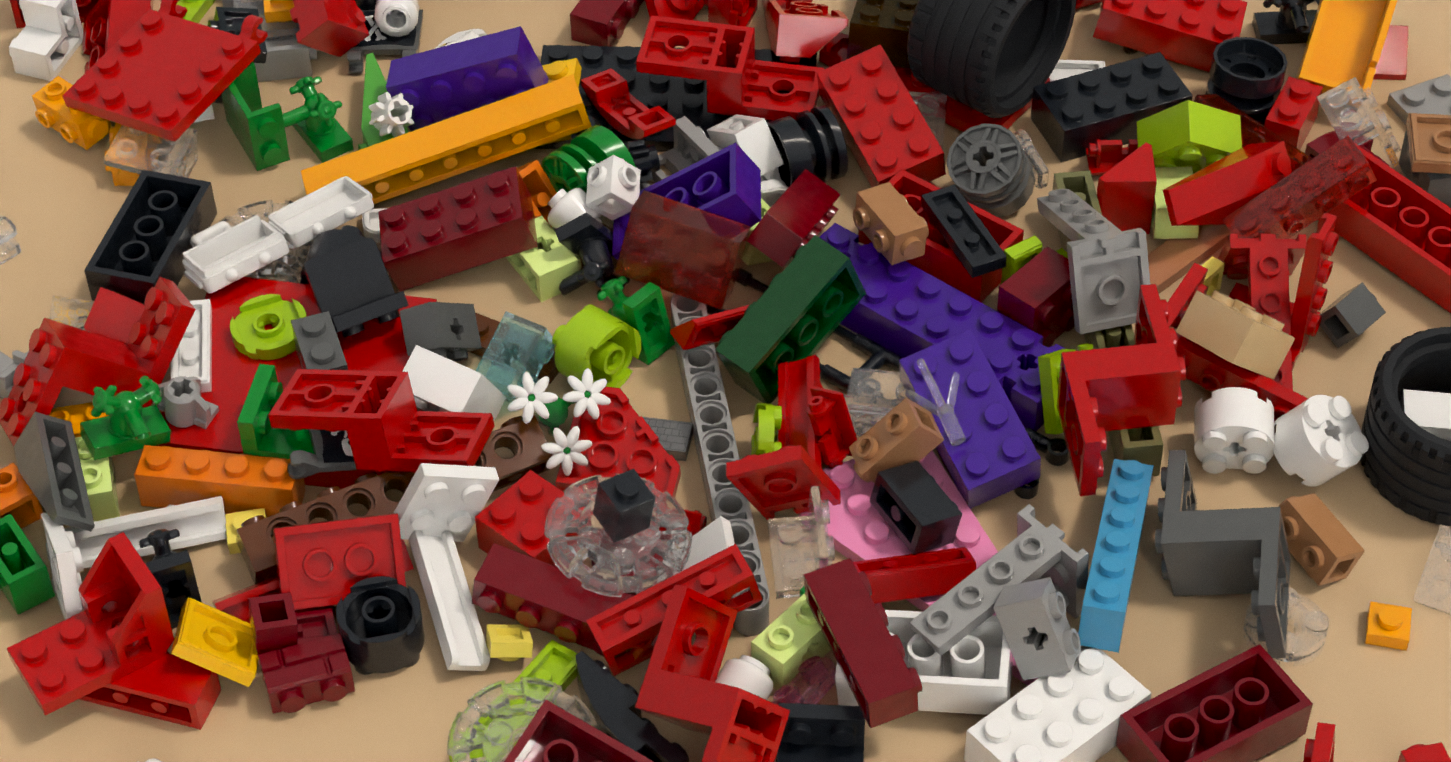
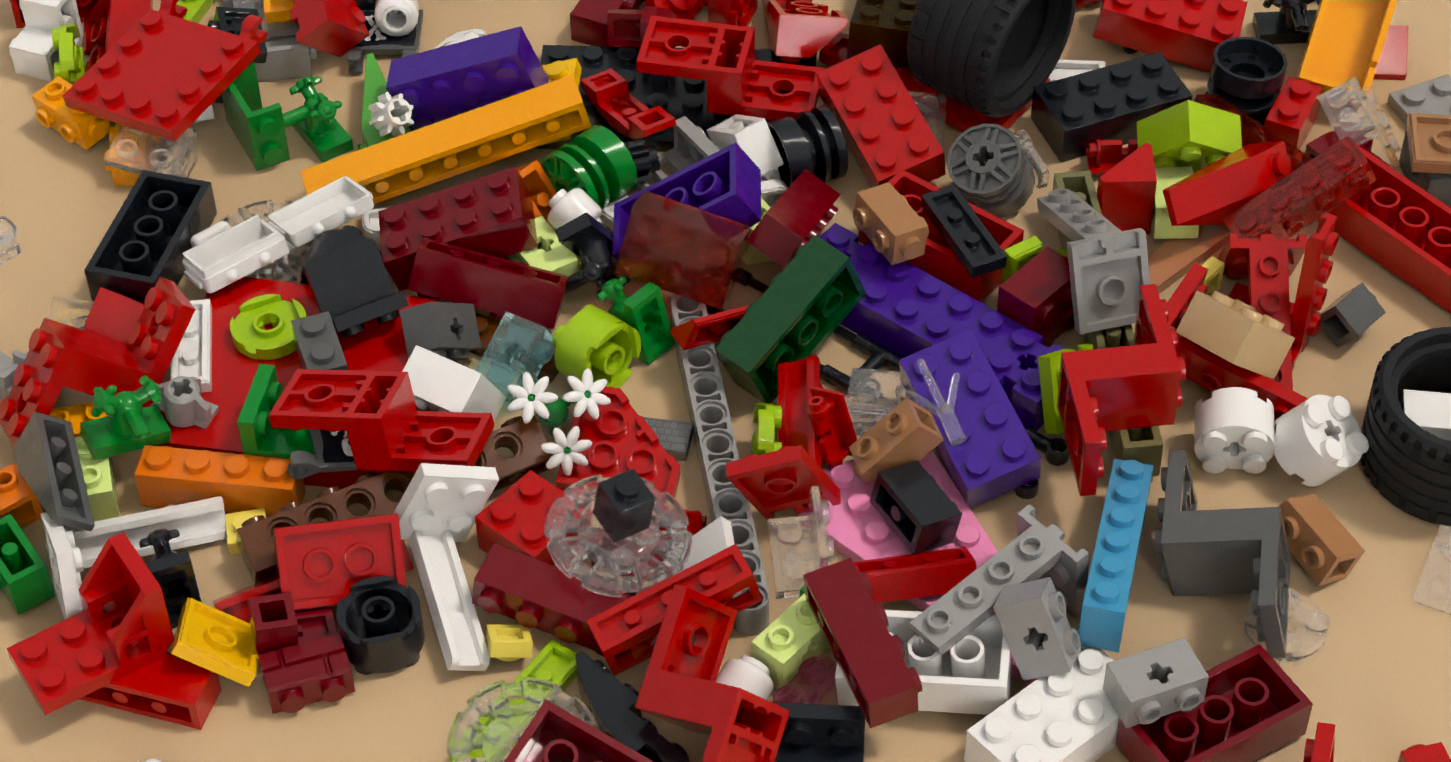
white brick [585,155,641,220] -> none
light orange plate [1365,601,1412,651] -> none
none -> lime plate [52,24,85,85]
none -> dark red brick [408,237,569,330]
none -> dark red brick [607,6,676,49]
none -> light grey brick [1103,637,1209,728]

